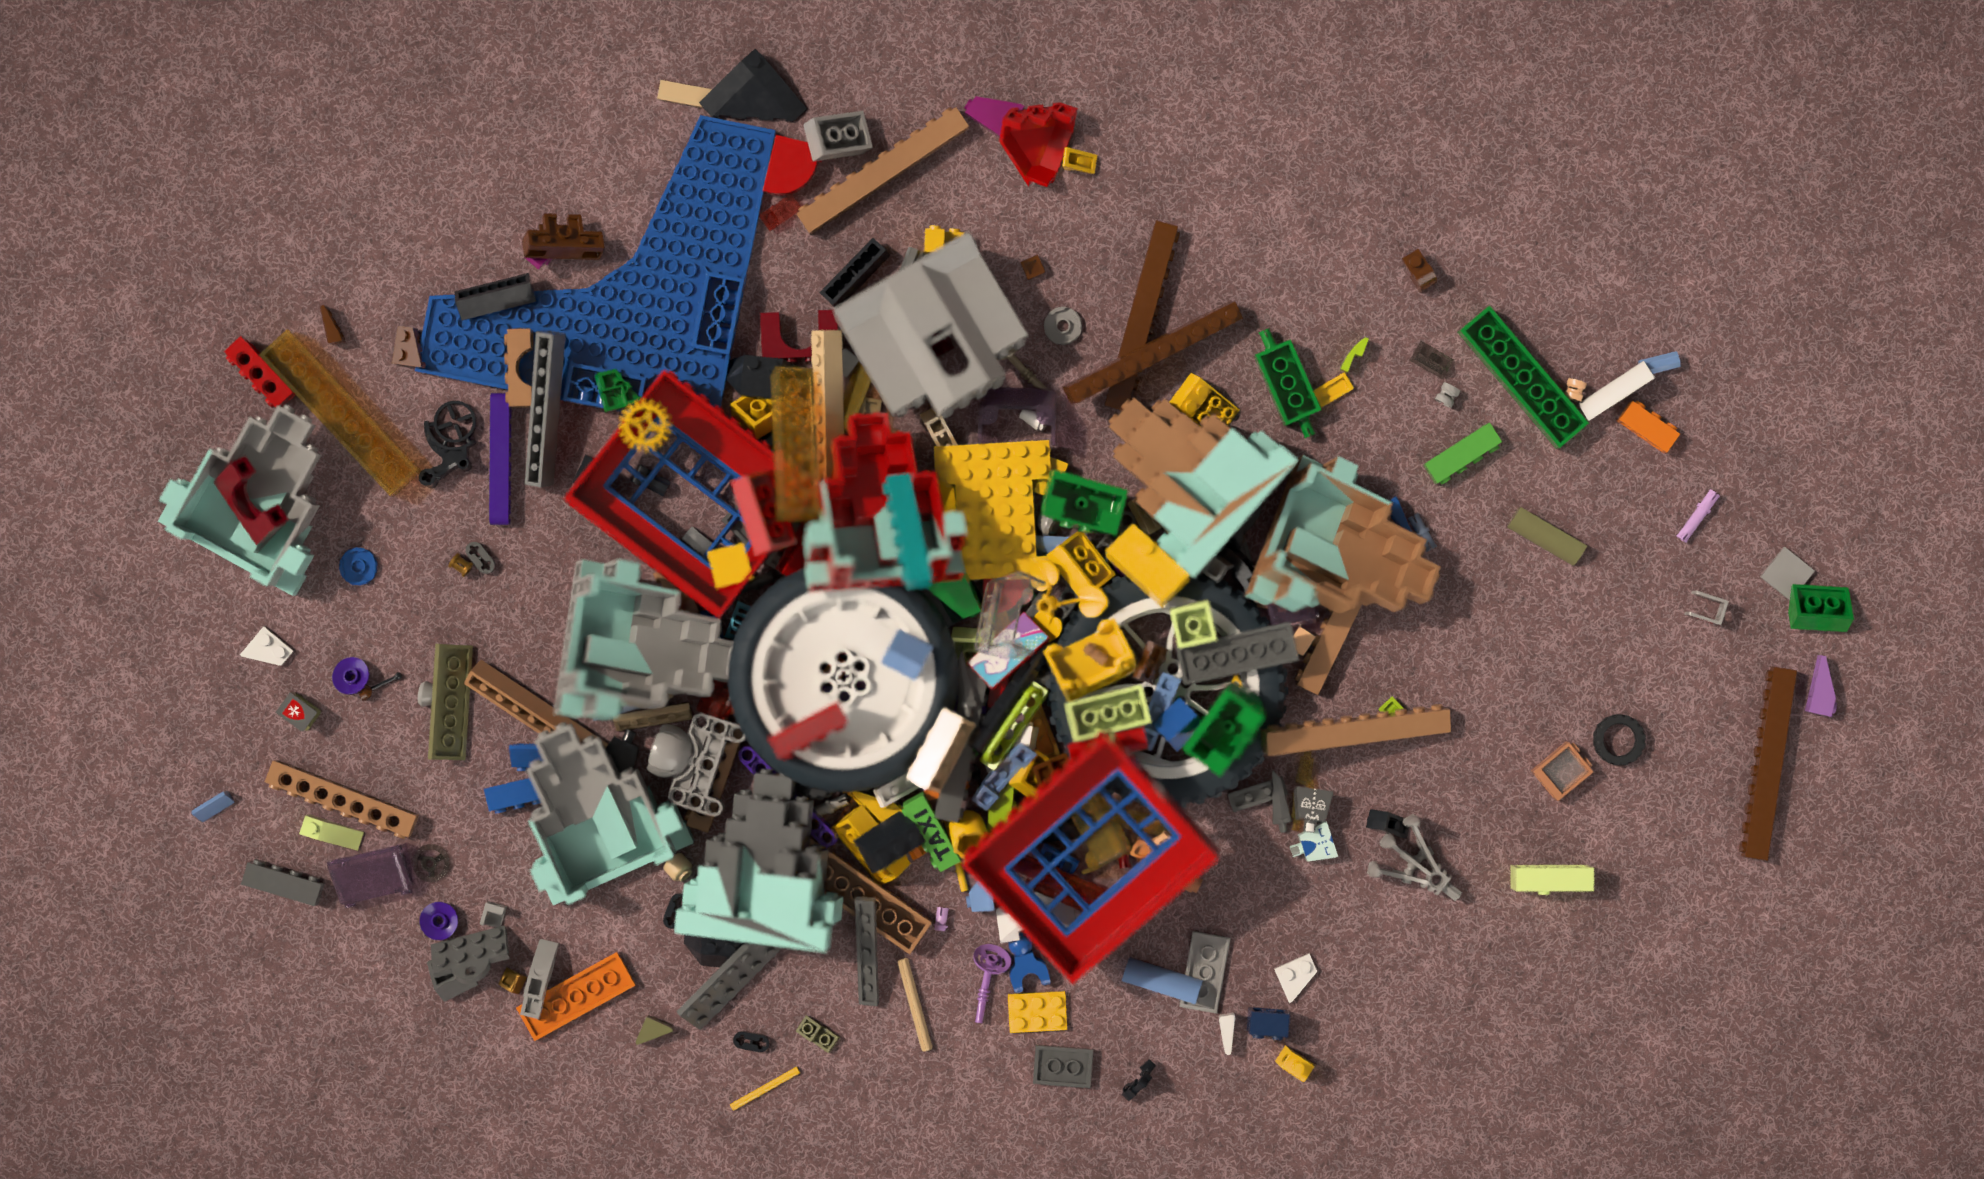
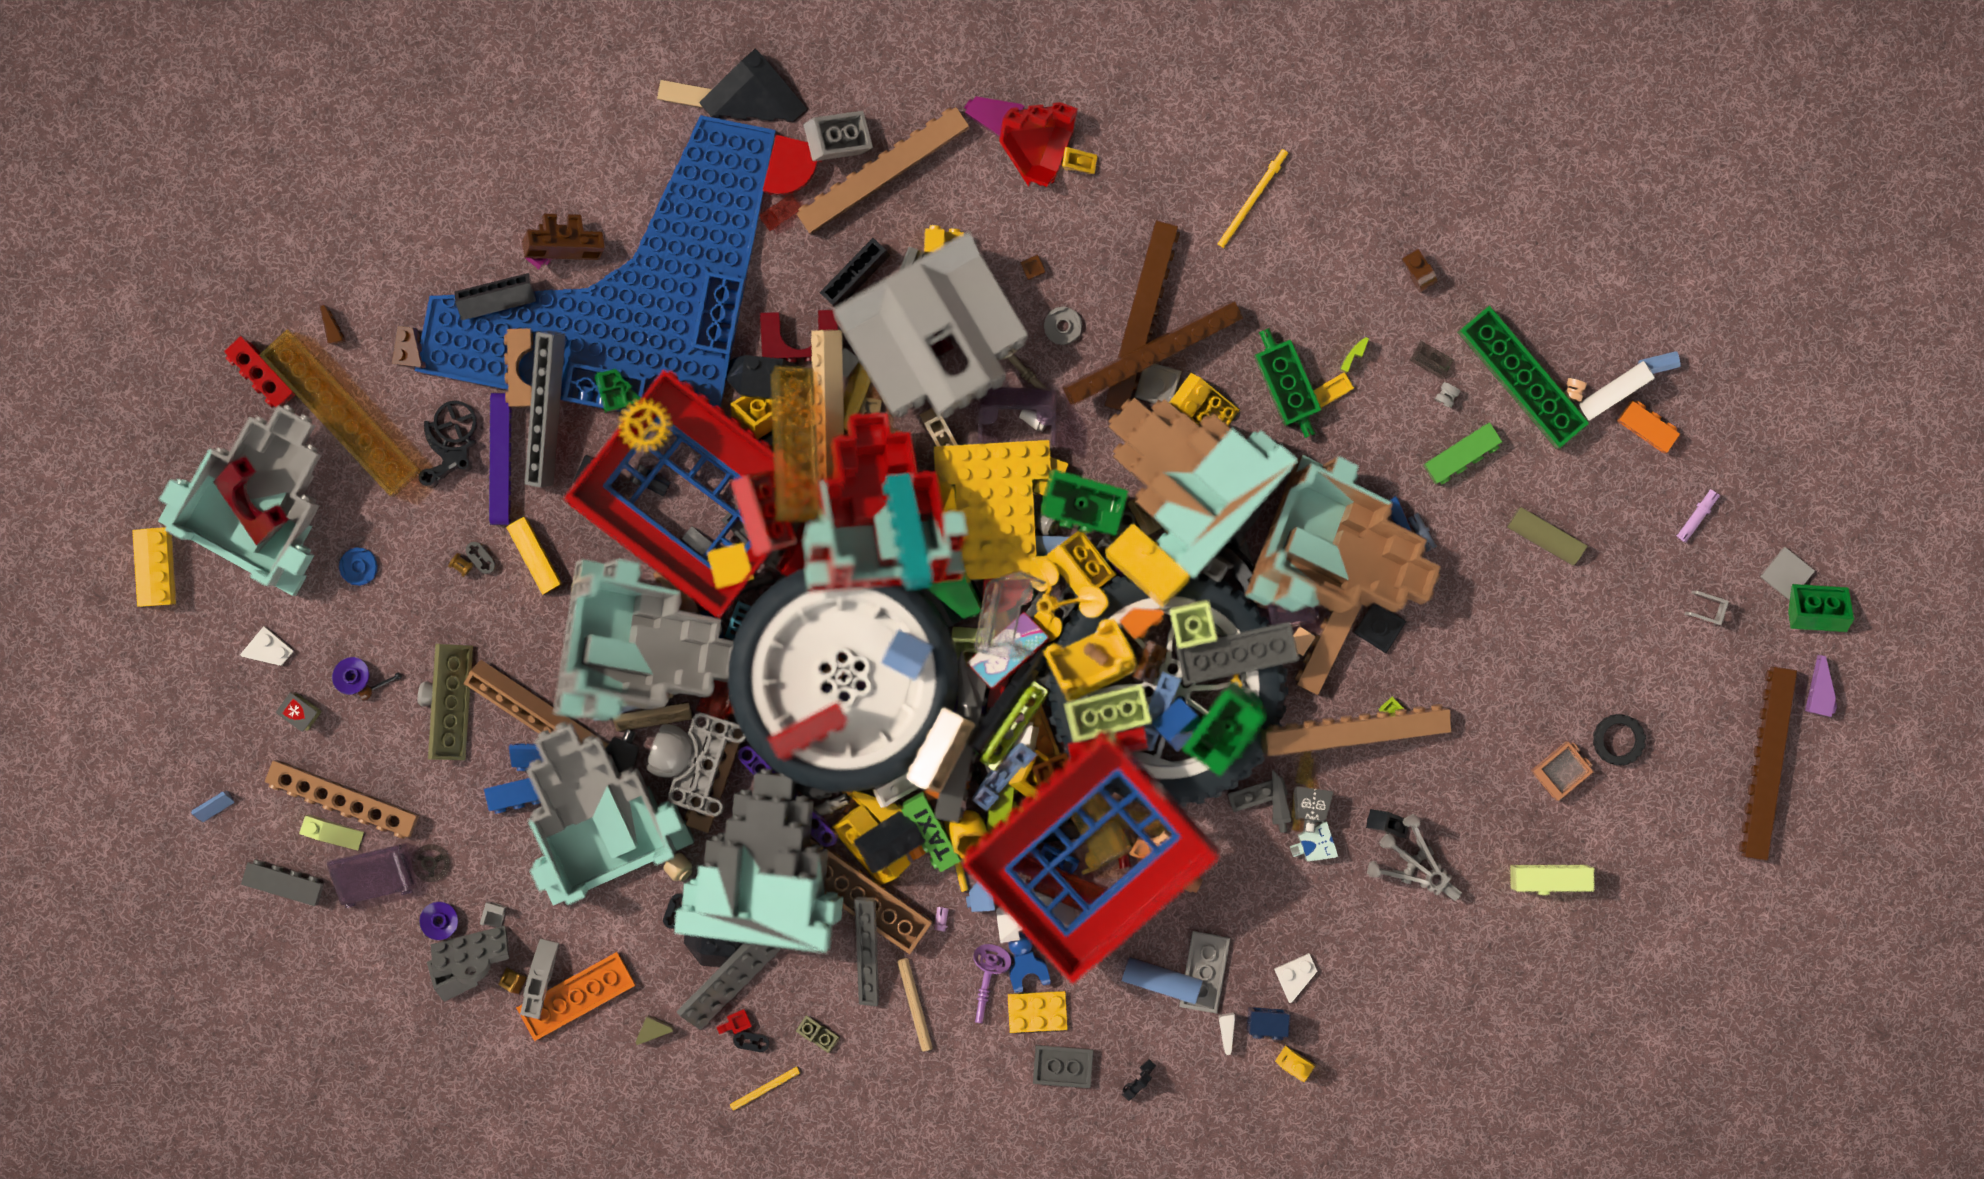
none -> yellow slope [133,527,176,607]
none -> yellow brick [506,517,563,595]
none -> red plate [716,1009,752,1035]
none -> orange slope [1119,607,1164,639]
none -> light grey tile [1134,364,1182,404]
none -> yellow bar [1217,149,1288,249]
none -> black tile [1354,603,1407,654]

